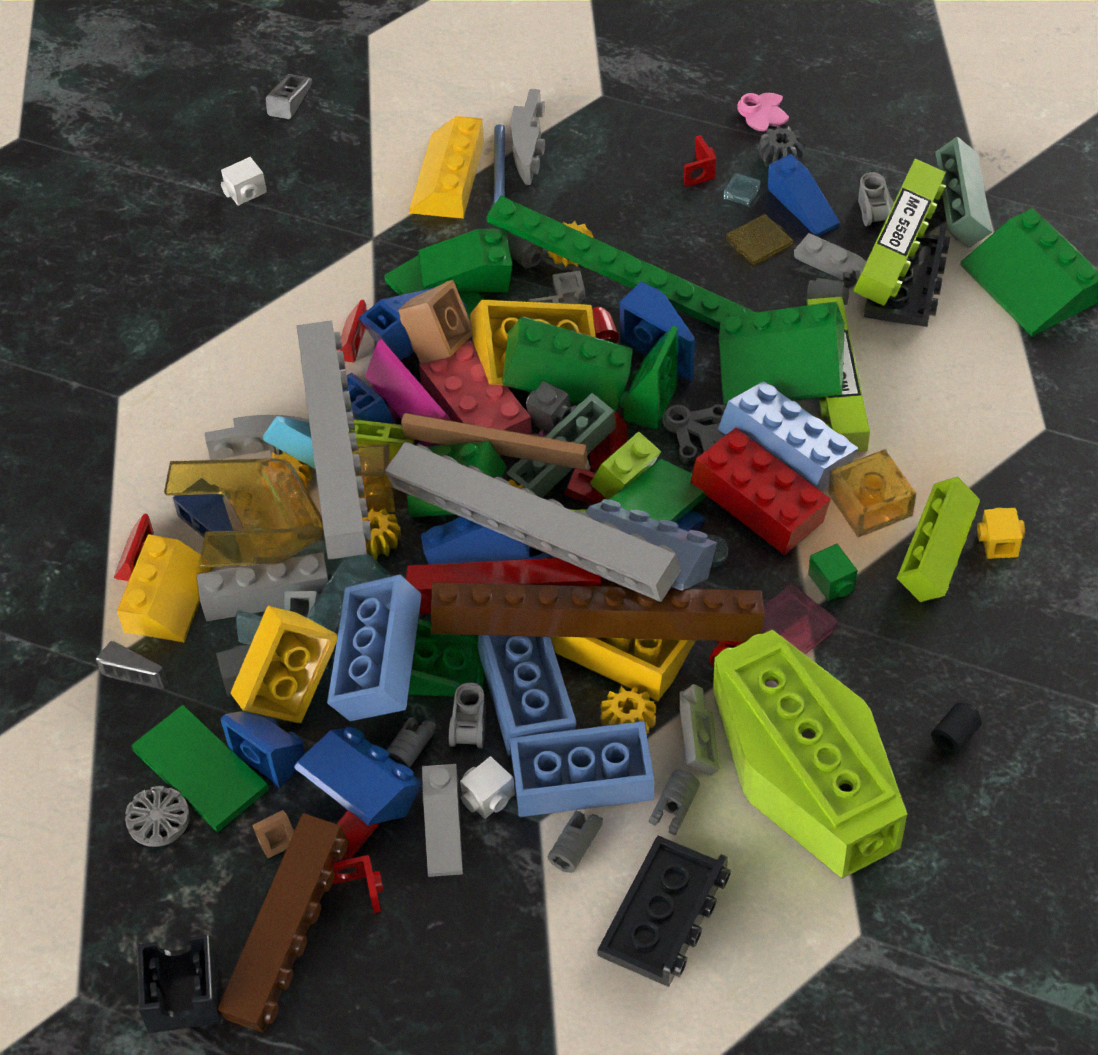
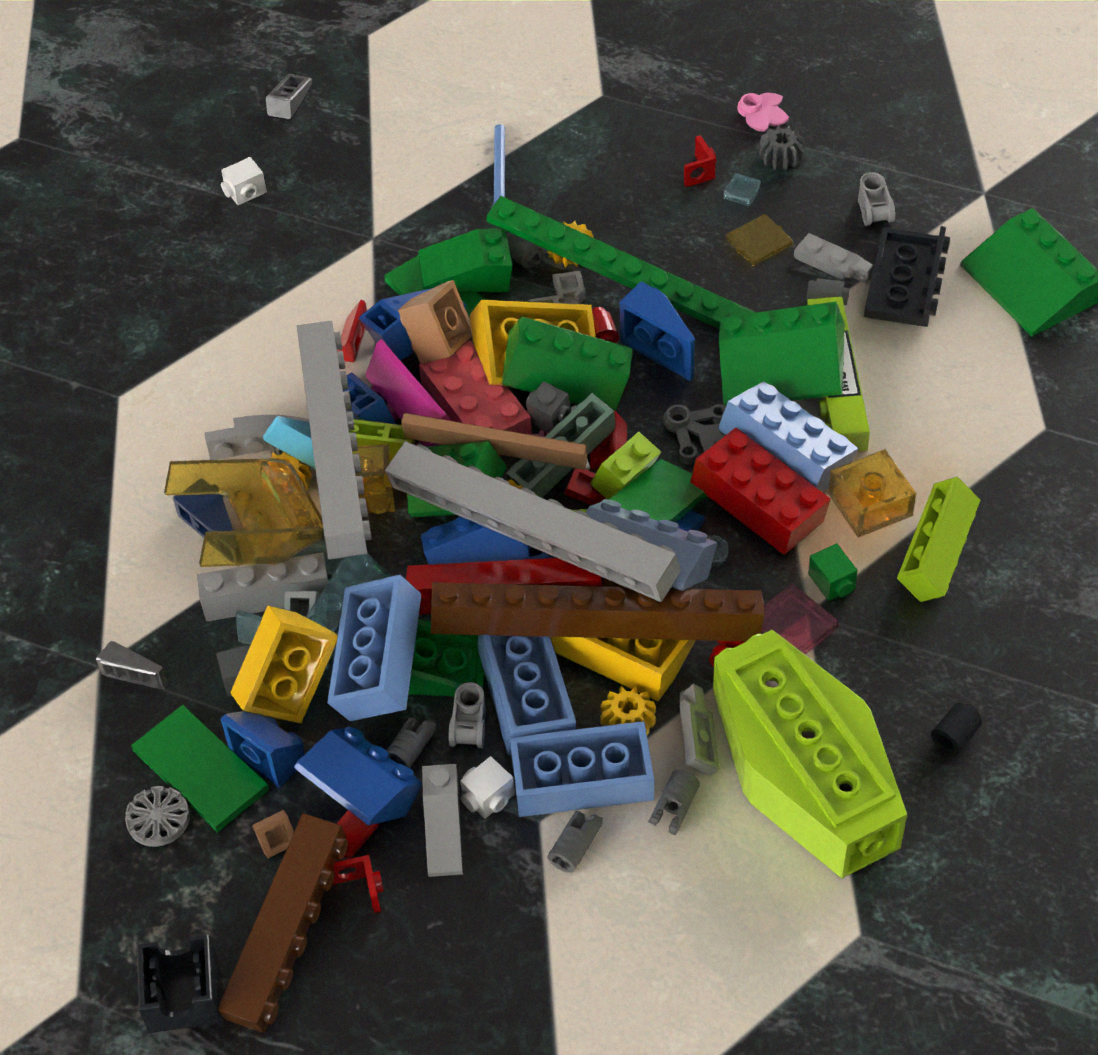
red slope [114,513,154,581] -> none
yellow slope [117,534,214,643] -> none
yellow gear [361,506,401,560] -> none
yellow slope [409,116,484,219] -> none
light grey slope [511,89,545,185] -> none
black bracket [597,835,731,987] -> none
green slope [620,326,678,430] -> none
blue slope [767,154,840,237] -> none
lime brick [853,158,946,306] -> none
sand green brick [935,137,992,247] -> none
yellow brick [977,508,1025,559] -> none

